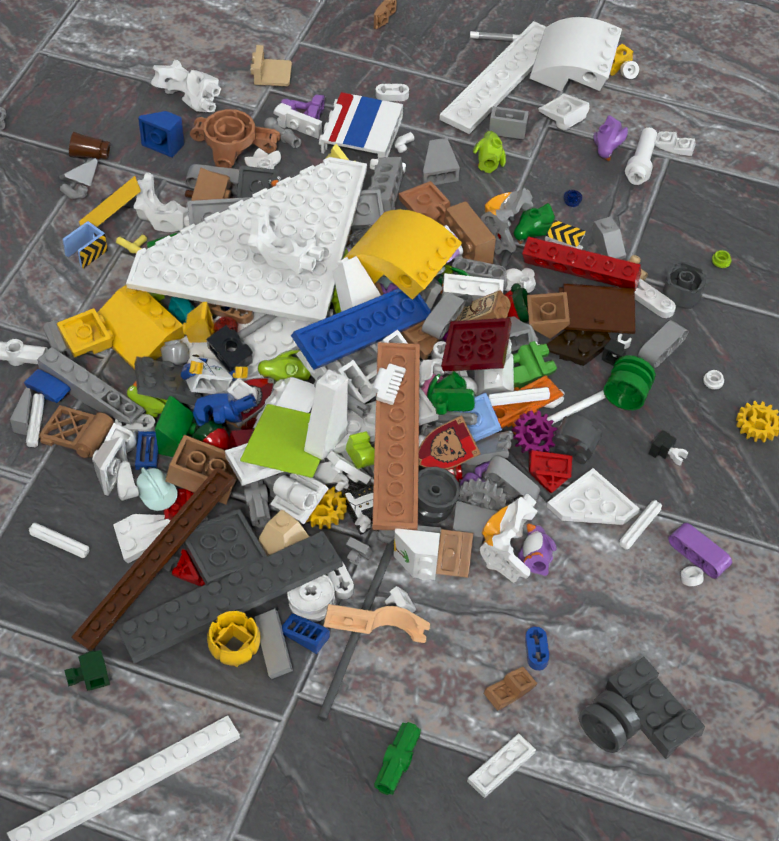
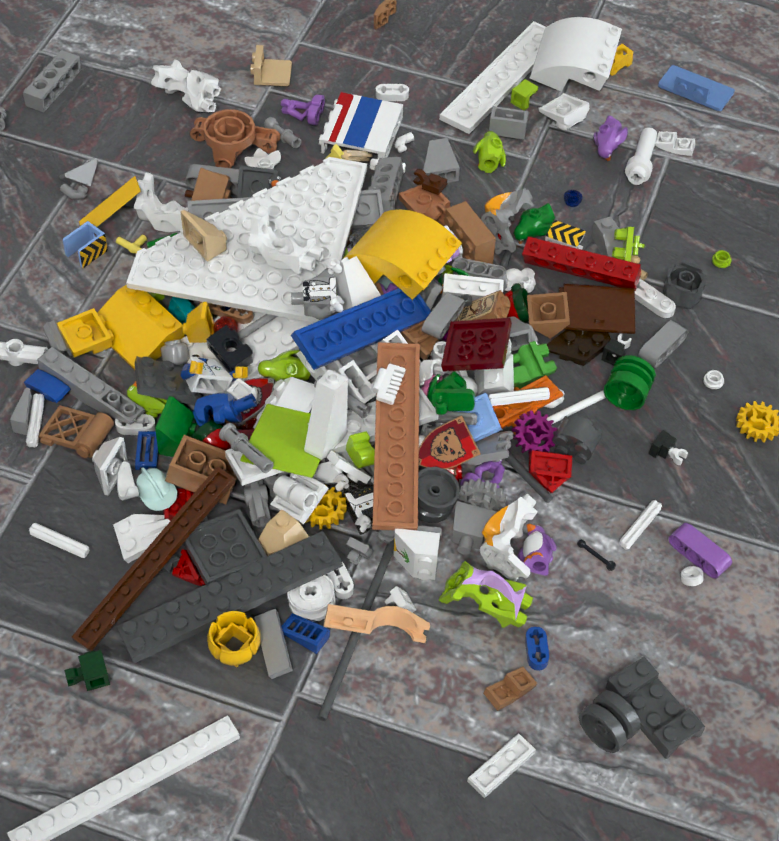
reddish brown plant [69,132,111,160] -> none
white plate [104,423,137,453] -> none
blue slope [138,111,184,158] -> none
white plate [273,103,322,139] -> none
green piece [374,722,421,795] -> none
medium nougat plate [436,529,474,578] -> none
light grey bar [470,31,519,41] -> none
light grey beam [484,456,540,508] -> none
white plate [547,468,640,525] -> none
white tile [620,61,639,79] -> none
none -> light grey brick [23,50,82,112]
none -> tan slope [180,210,227,262]
none -> light grey pin [219,423,274,473]
none -> torso [291,258,344,320]
none -> tan axle [341,150,373,162]
none -> reddish brown plate [413,169,448,195]
none -> lime hips [438,561,533,628]
none -> lime panel [510,79,538,111]
none -> black hinge [577,539,616,571]
none -> lime hips [612,227,645,262]
none -> medium blue bracket [658,65,735,111]

